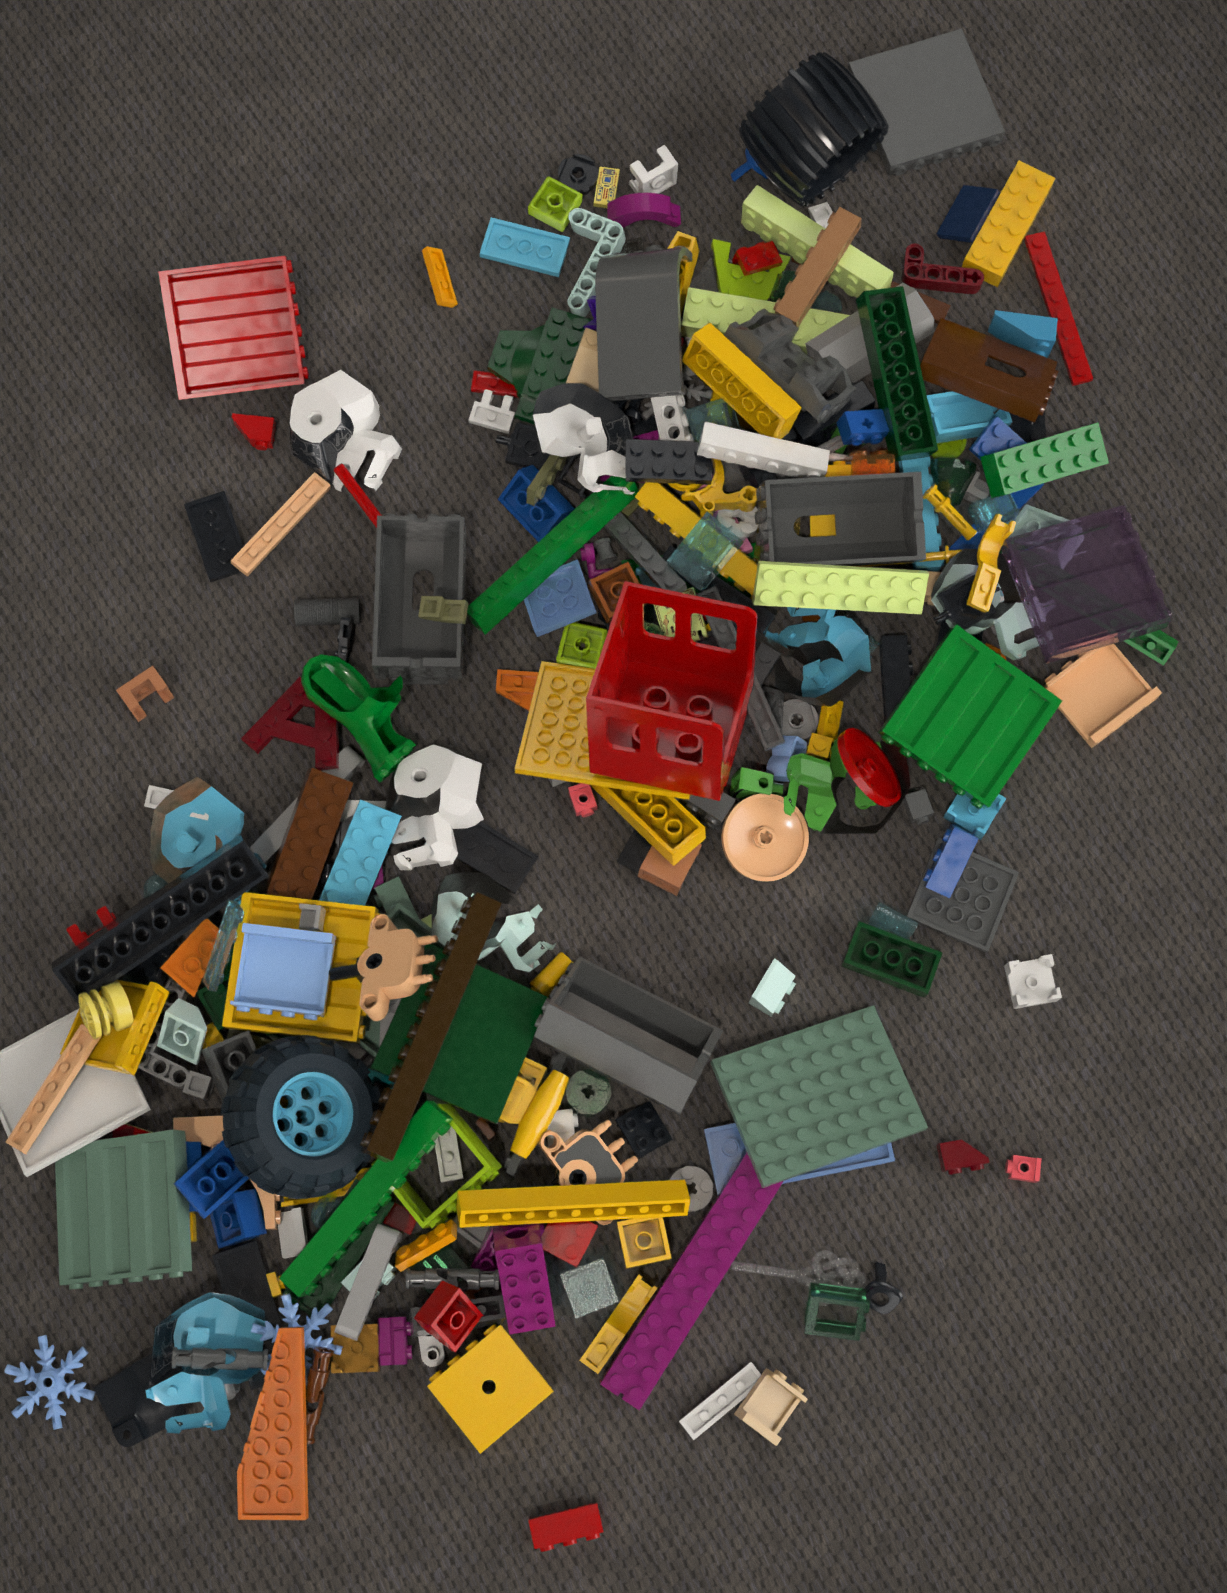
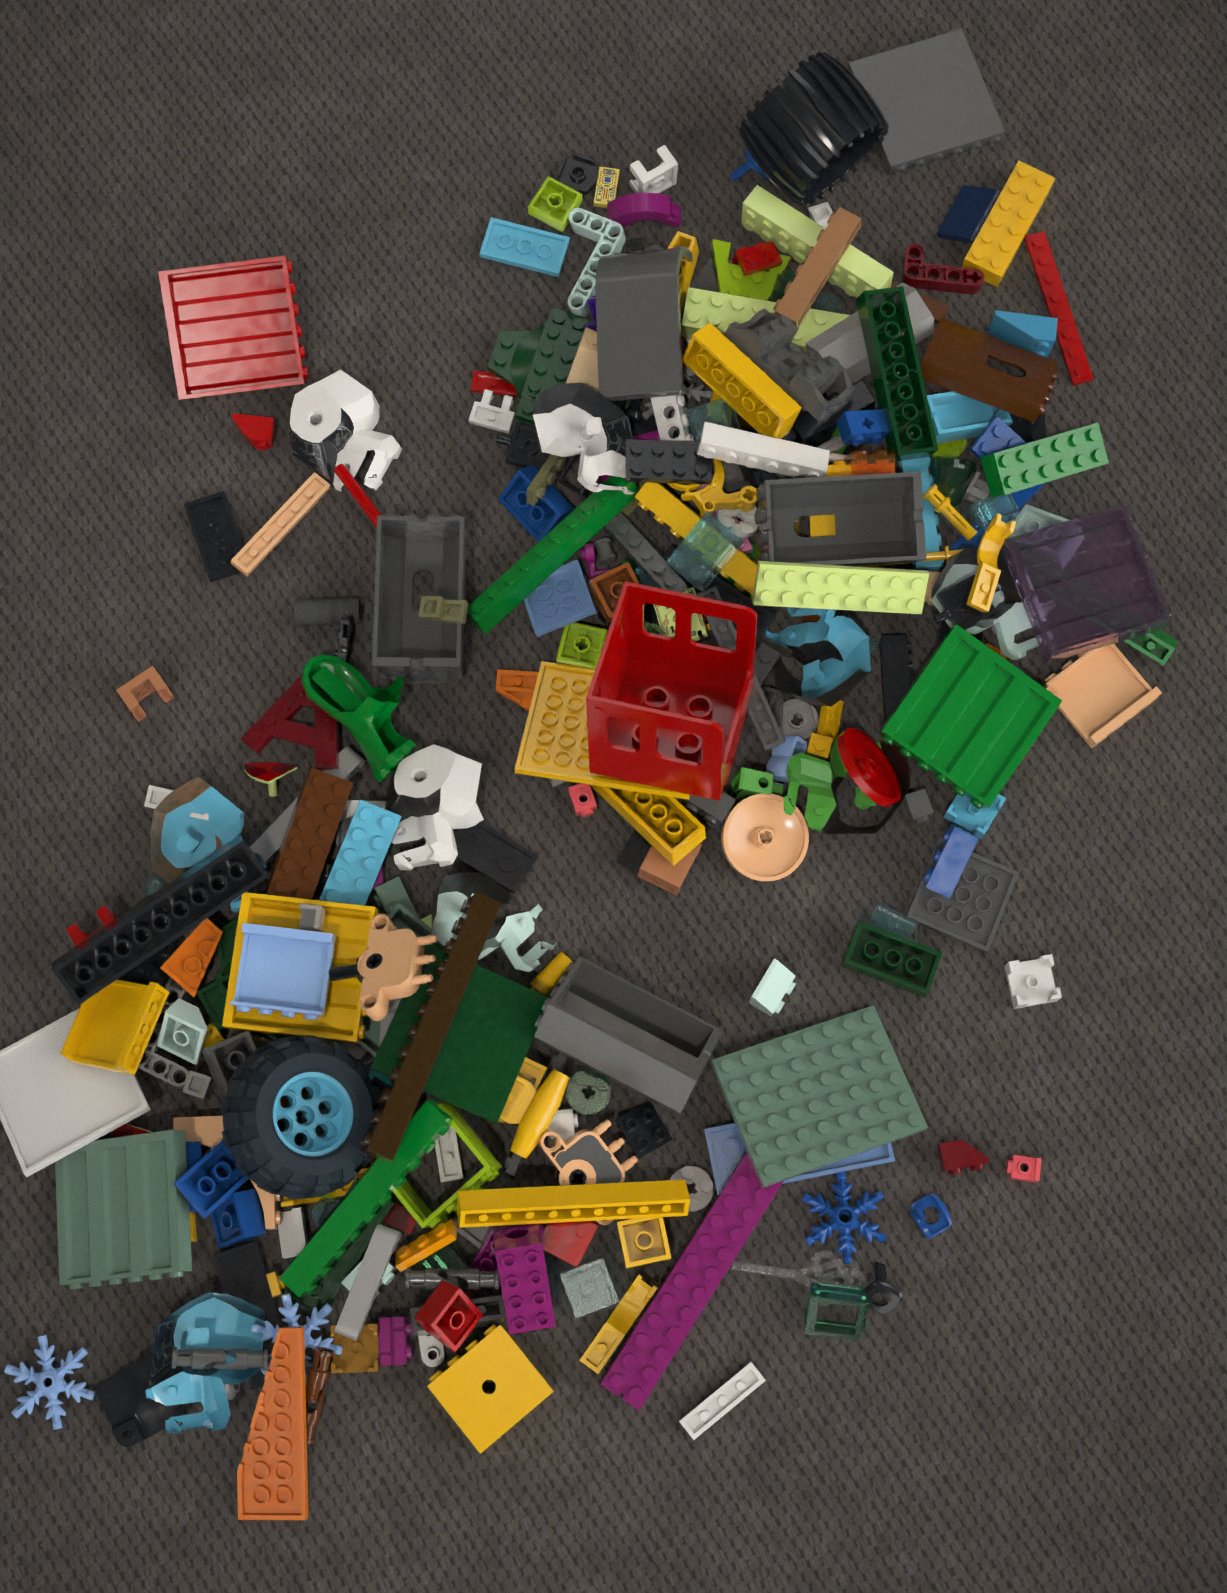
light nougat plate [5,1024,101,1154] -> none
light yellow wheel [78,981,133,1039] -> none
clear light blue plate [203,900,244,992] -> none
light orange plate [422,246,458,308] -> none
reddish brown tile [475,1118,496,1142] -> none
red brick [528,1502,604,1552] -> none
tan panel [734,1368,808,1446] -> none
none -> shield [245,762,297,797]
none -> blue piece [802,1172,887,1264]
none -> blue piece [910,1194,952,1238]

